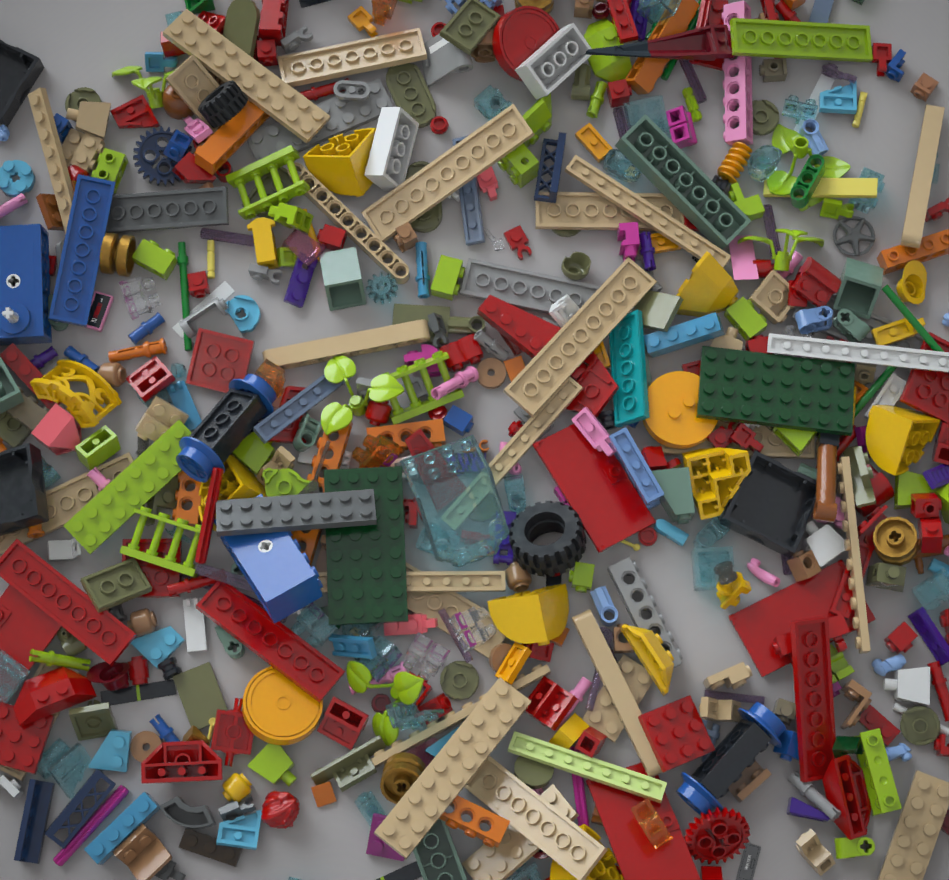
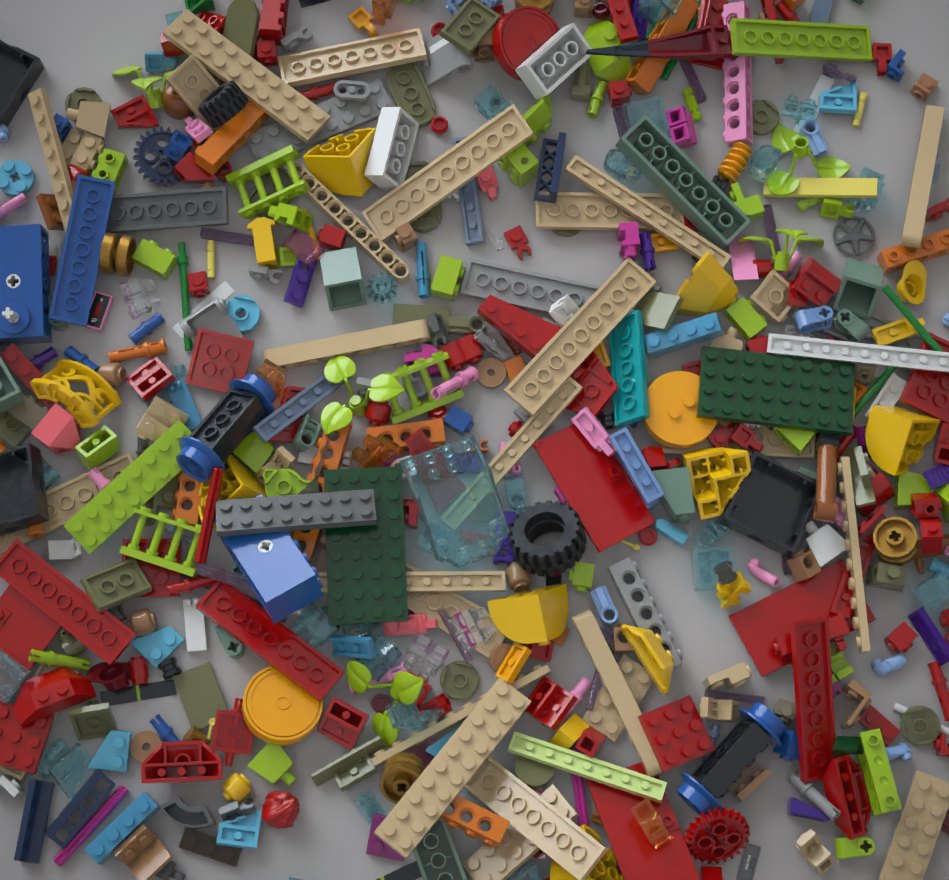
orange slope [311,781,337,808] -> none
olive hair [561,251,591,280] -> none
light orange plate [575,122,613,163] -> none
dark tan brick [759,58,788,82] -> none
green beam [790,154,825,209] -> none
white torso [883,667,930,706] -> none

